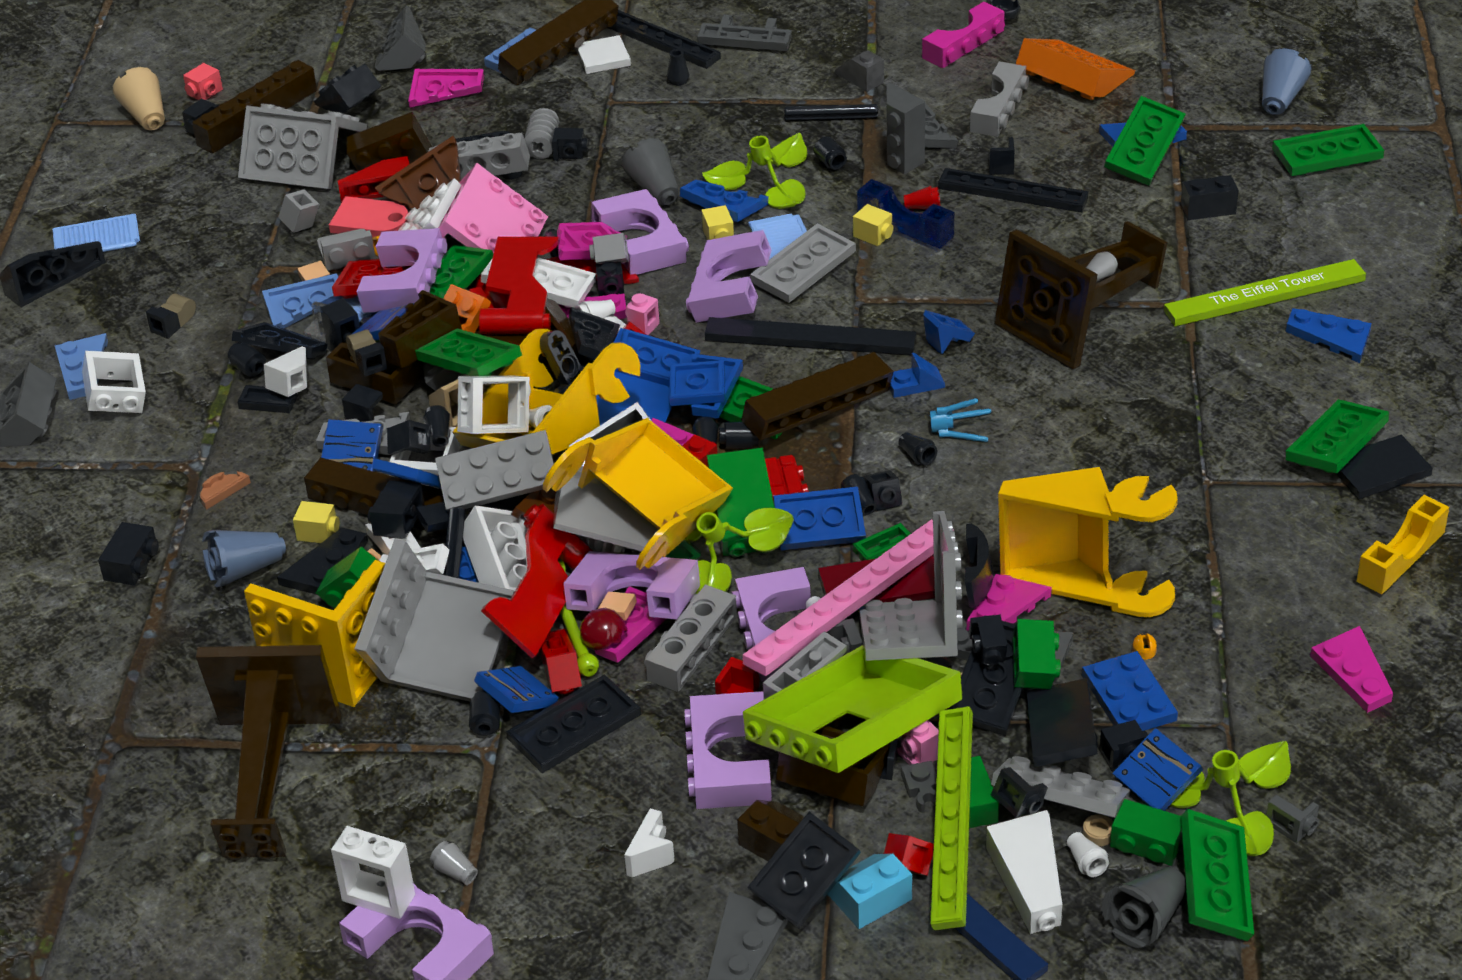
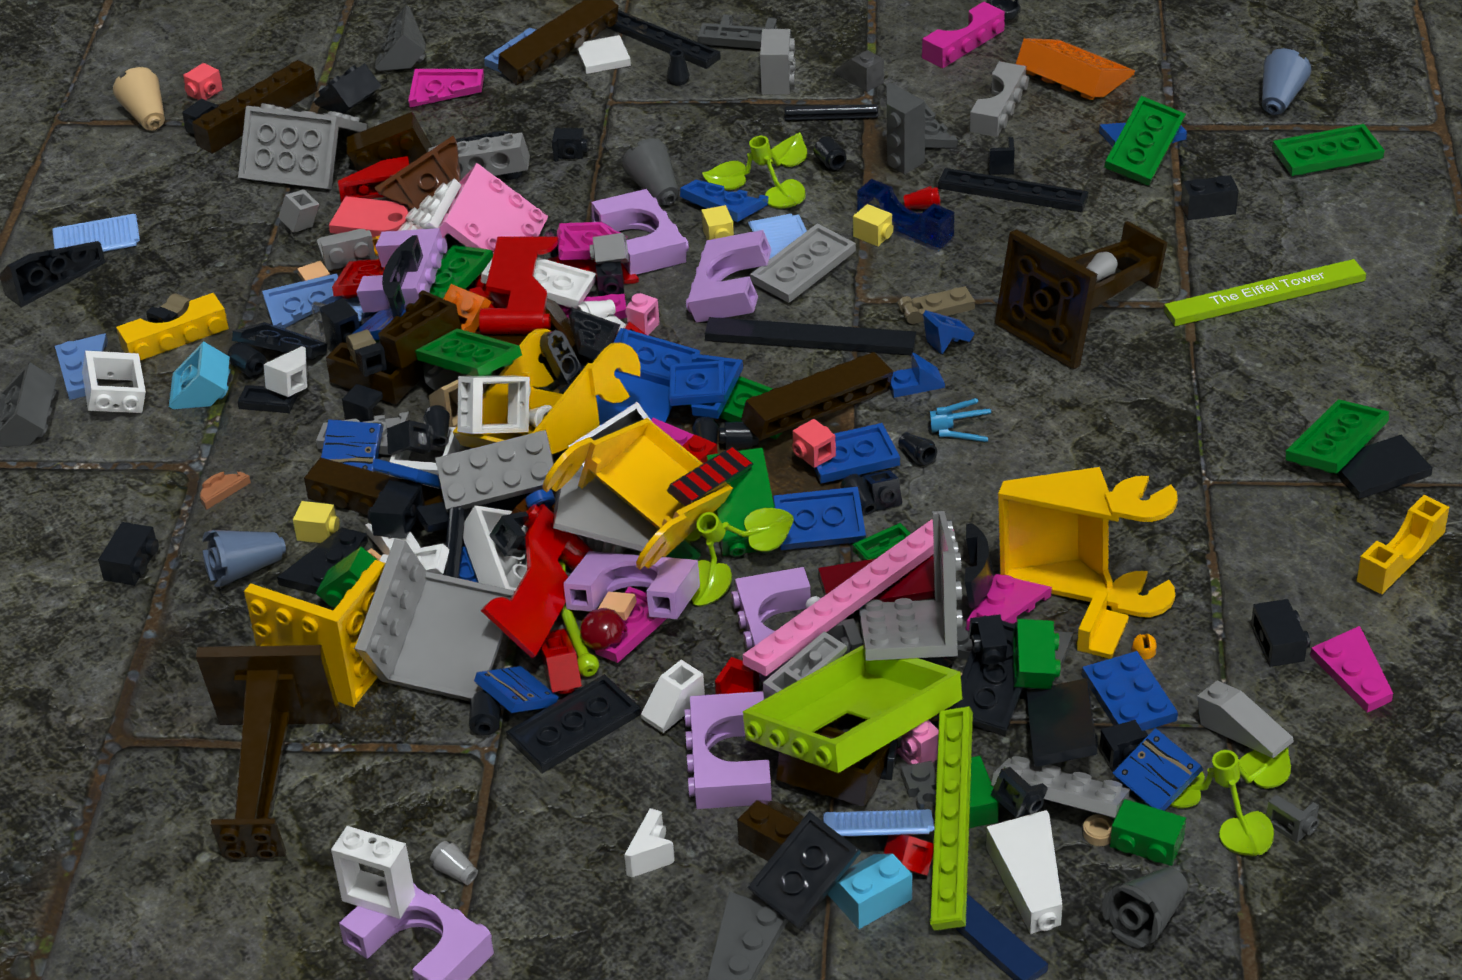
light grey piece [524,108,559,159] -> none
light grey brick [644,585,737,692] -> none
red brick [765,455,809,503] -> none
white cone [1067,832,1109,877] -> none
green plate [1181,809,1254,941] -> none
blue wing [1286,308,1372,363] -> none
none -> yellow arch [116,293,229,361]
none -> medium azure slope [169,341,230,409]
none -> black slope [382,235,423,318]
none -> black panel [489,511,529,556]
none -> blue tile [525,489,556,509]
none -> white slope [641,660,705,733]
none -> tile [667,446,753,506]
none -> light grey brick [760,29,796,94]
none -> coral brick [792,419,836,468]
none -> blue plate [814,423,900,483]
none -> light blue window [824,809,934,836]
none -> dark tan plate [898,286,975,324]
none -> yellow panel [1077,590,1129,659]
none -> light grey slope [1197,680,1293,758]
none -> black brick [1251,599,1310,667]

